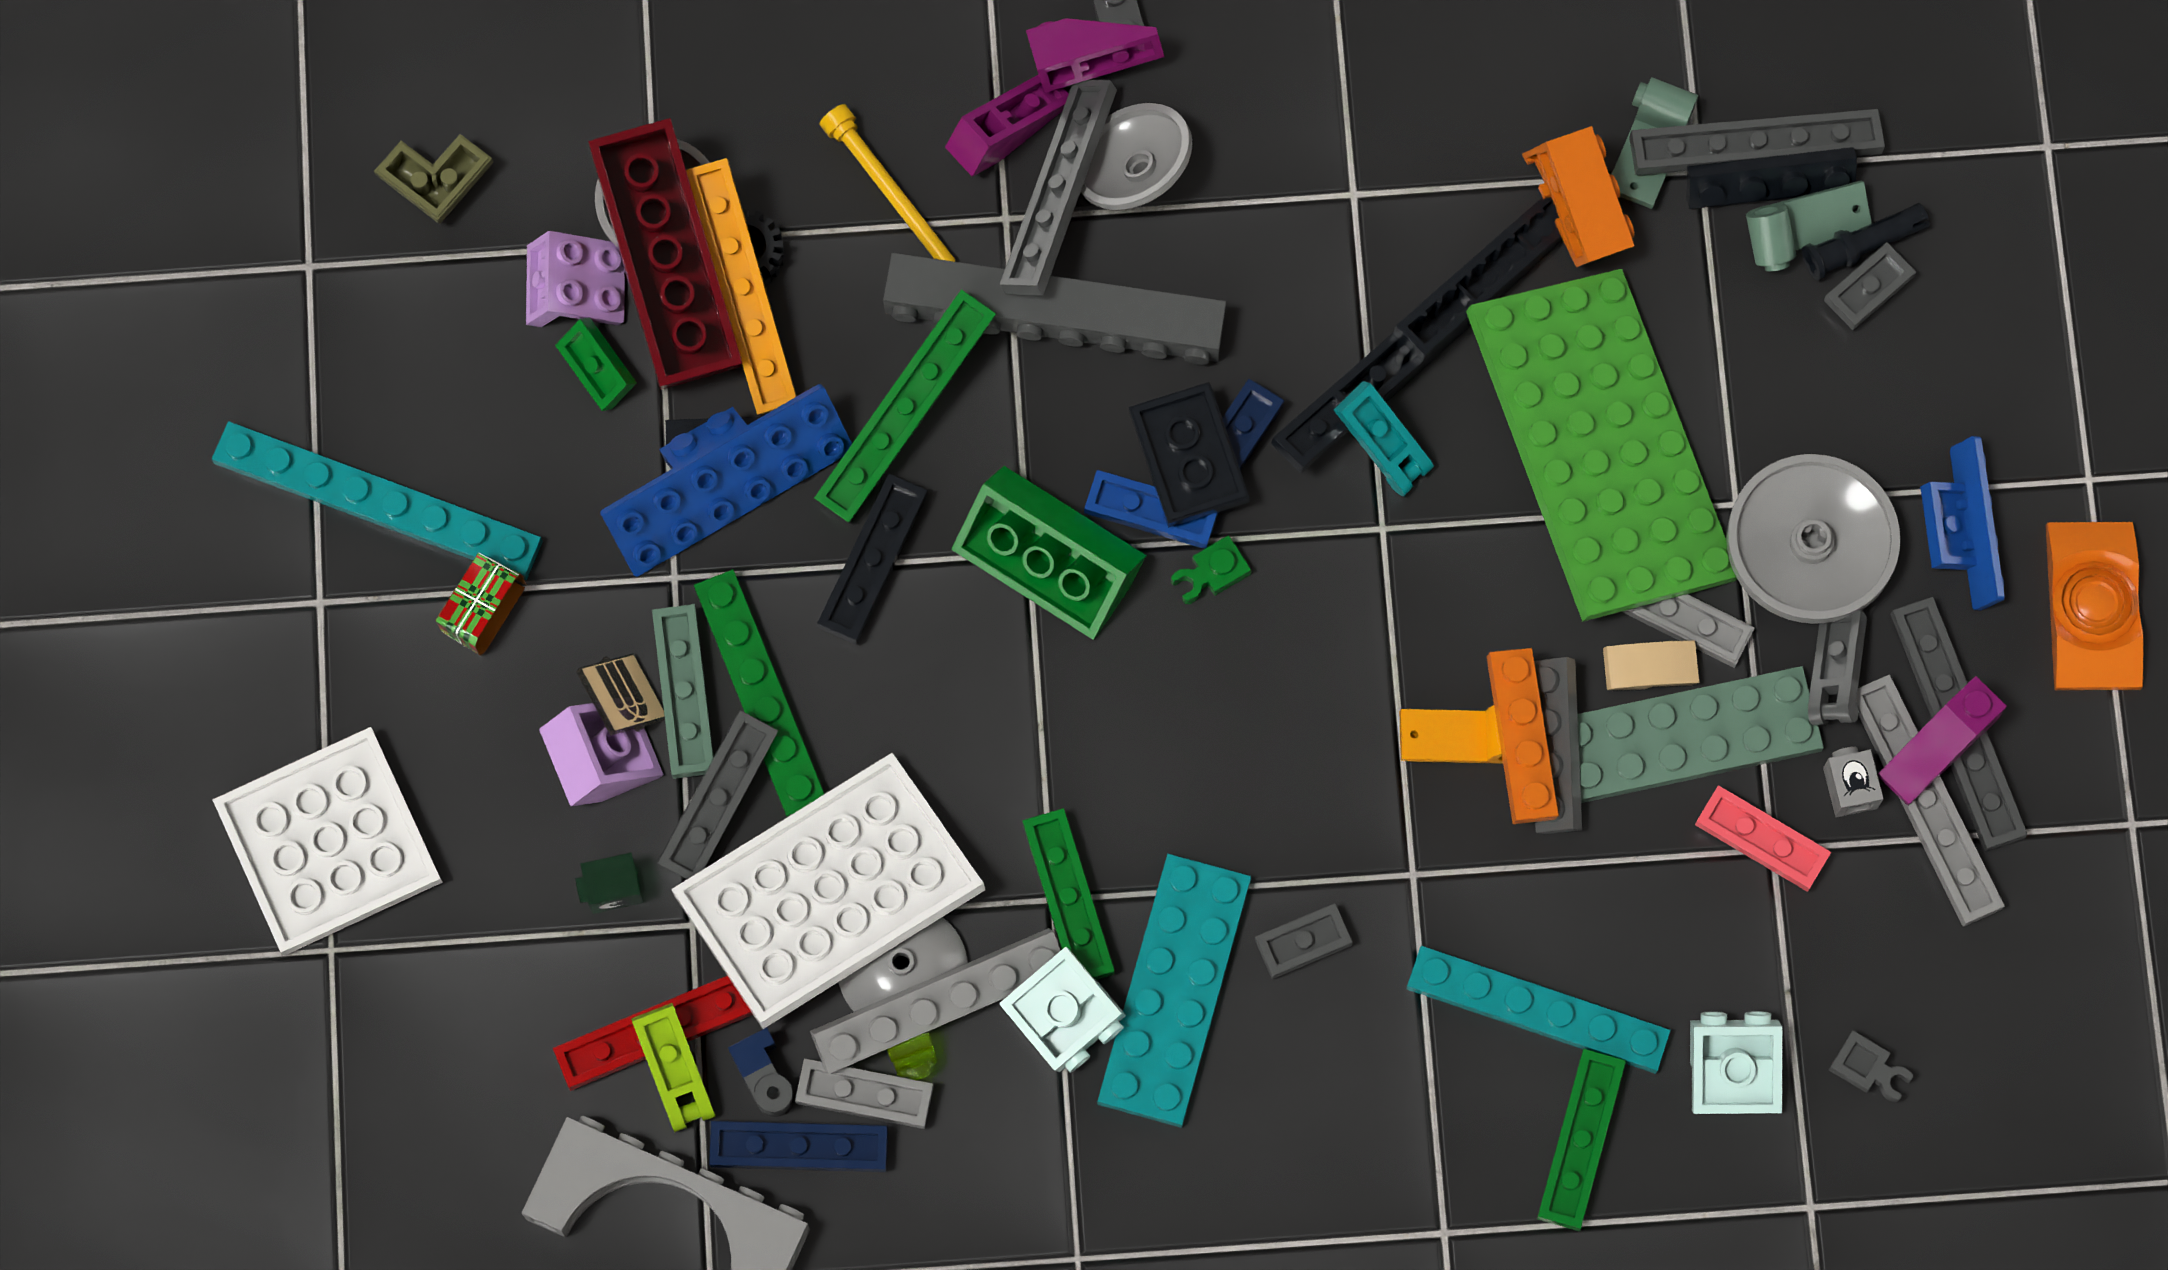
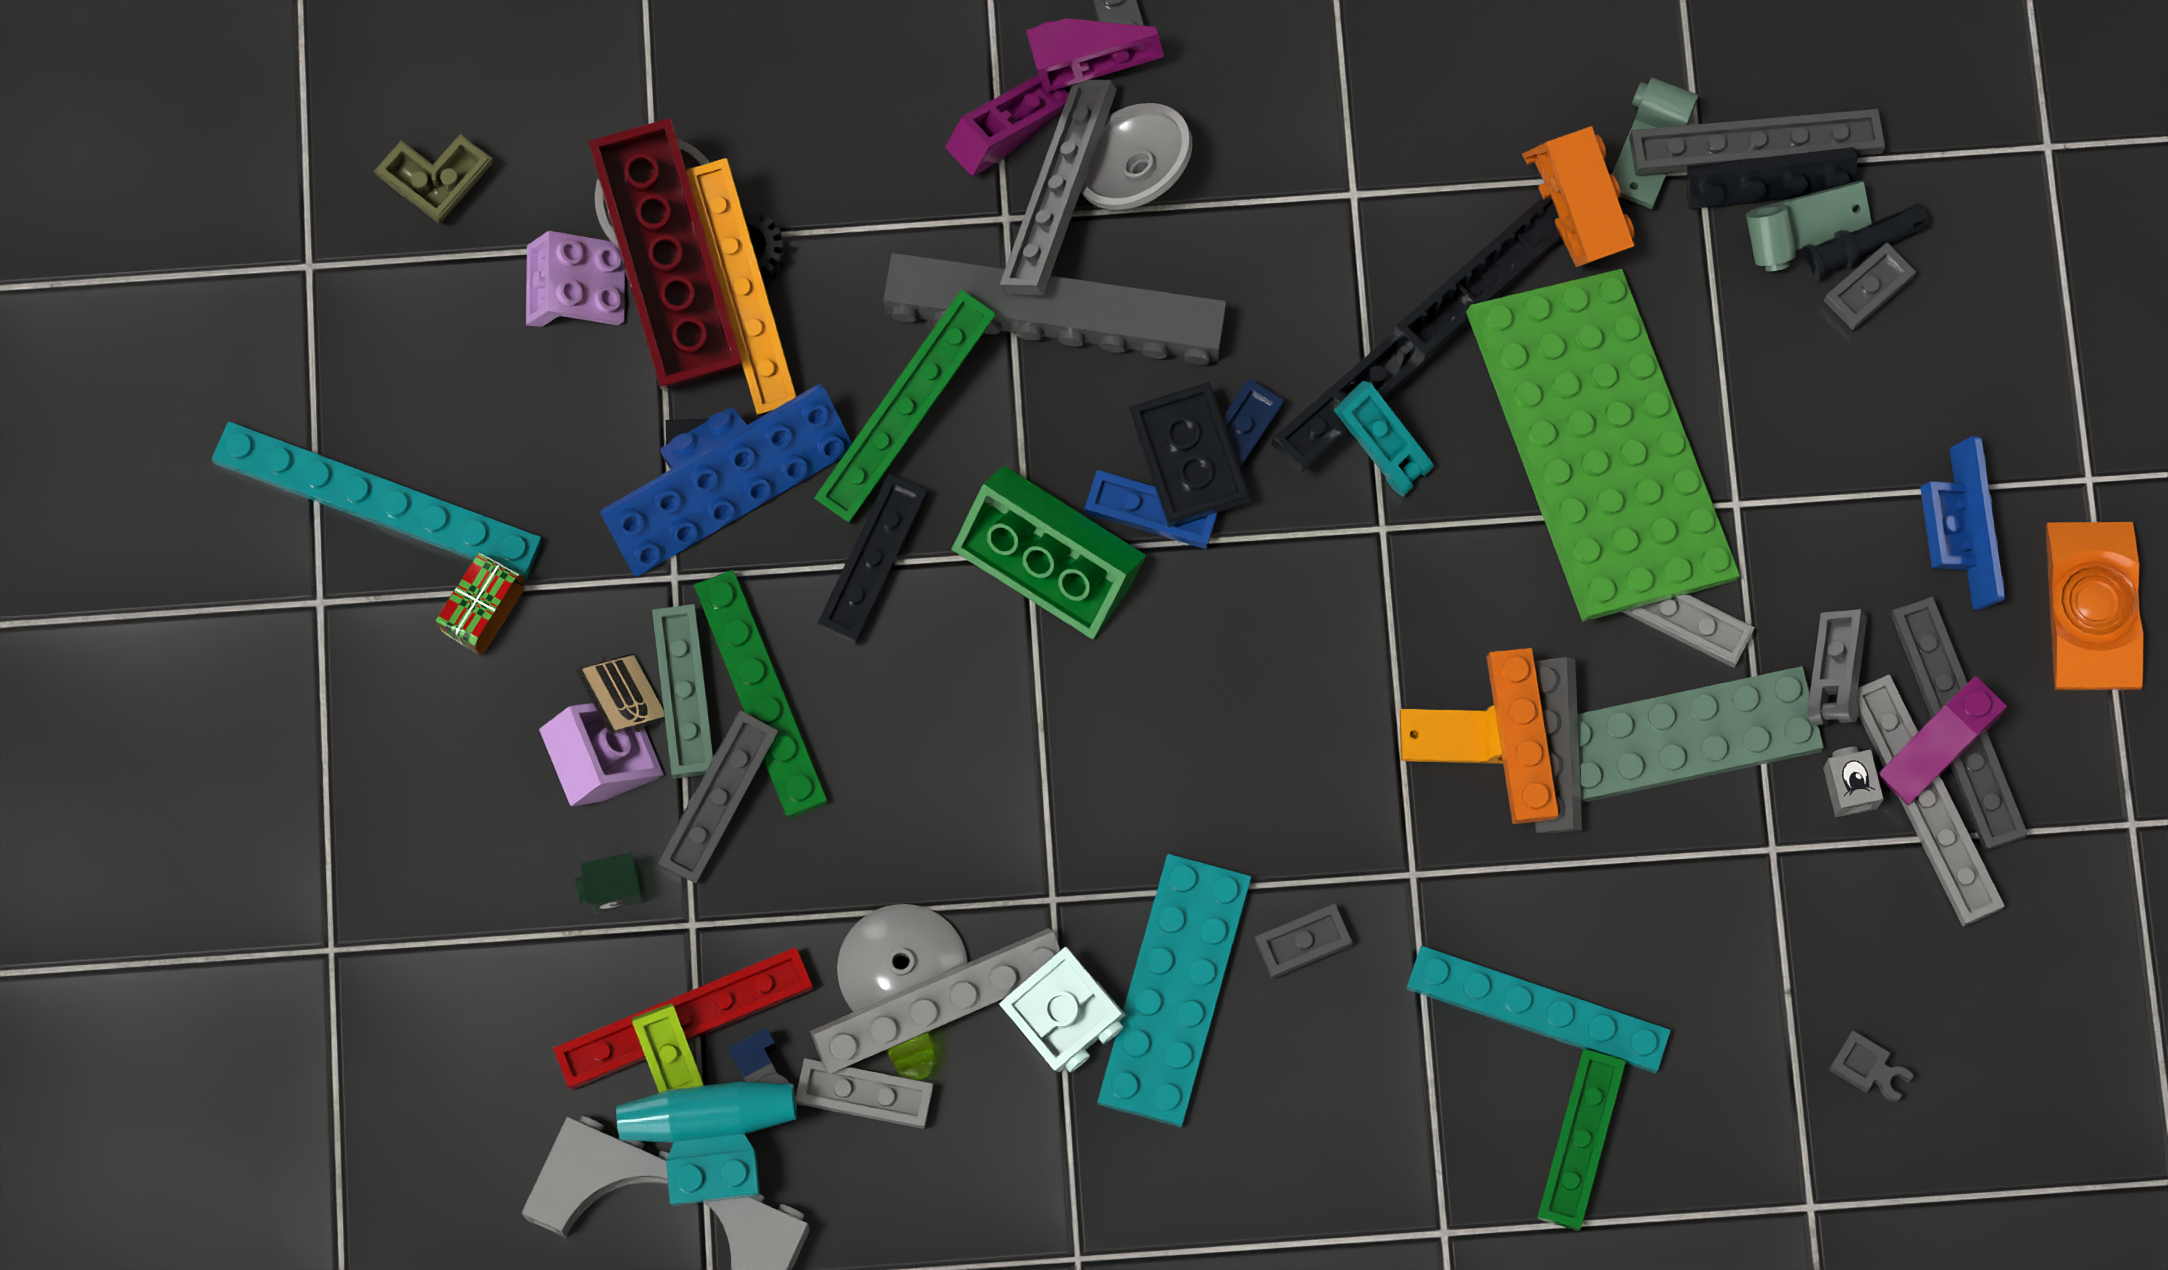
white plate [212,727,442,956] -> none
green plate [555,317,637,411] -> none
white plate [672,753,985,1029] -> none
dark blue plate [709,1121,888,1172] -> none
yellow piece [819,104,956,262] -> none
green plate [1022,808,1115,980] -> none
green plate [1171,535,1251,604] -> none
tan slope [1603,640,1699,690] -> none
light aqua plate [1690,1011,1782,1114] -> none
coral plate [1695,785,1831,892] -> none
light grey dish [1726,454,1900,624] -> none
none -> teal plate [616,1081,797,1206]

